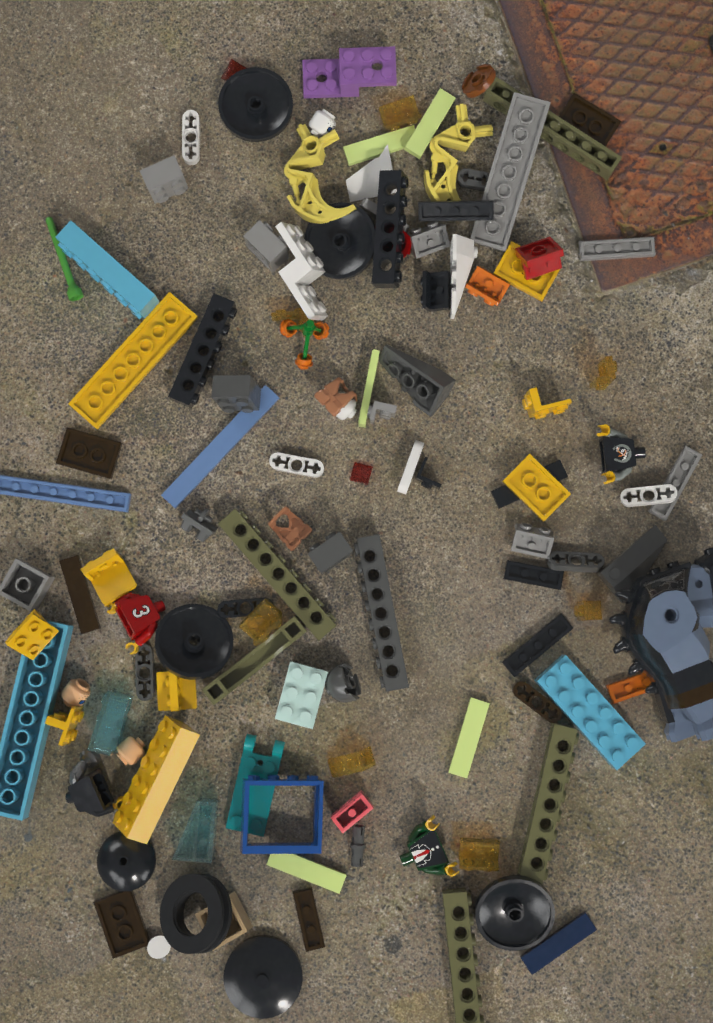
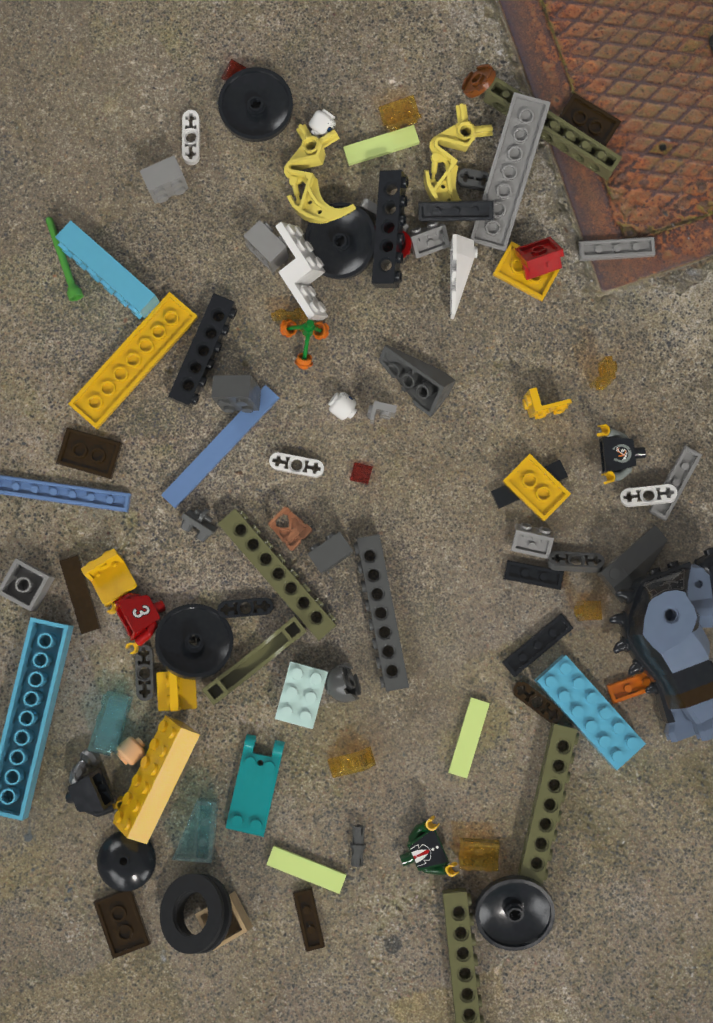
yellow bracket [5,609,59,660] -> none
yellow bracket [45,706,85,746] -> none
light nougat head [61,678,91,708] -> none
white sticker [147,936,171,959] -> none
black dish [223,935,303,1019] -> none
clear yellow bracket [239,598,282,646] -> none
blue window [240,775,324,854] -> none
medium lavender bracket [302,46,397,99] -> none
nougat piece [314,377,358,416] -> none
coral brick [330,790,374,833] -> none
white sticker [346,144,397,202] -> none
yellowish green tile [358,349,380,428] -> none
white beam [397,440,424,495] -> none
yellowish green tile [404,88,456,159] -> none
black bracket [416,457,442,490] -> none
black bracket [421,270,451,312] -> none
orange bracket [465,265,511,306] -> none
dark blue tile [520,911,597,975] -> none

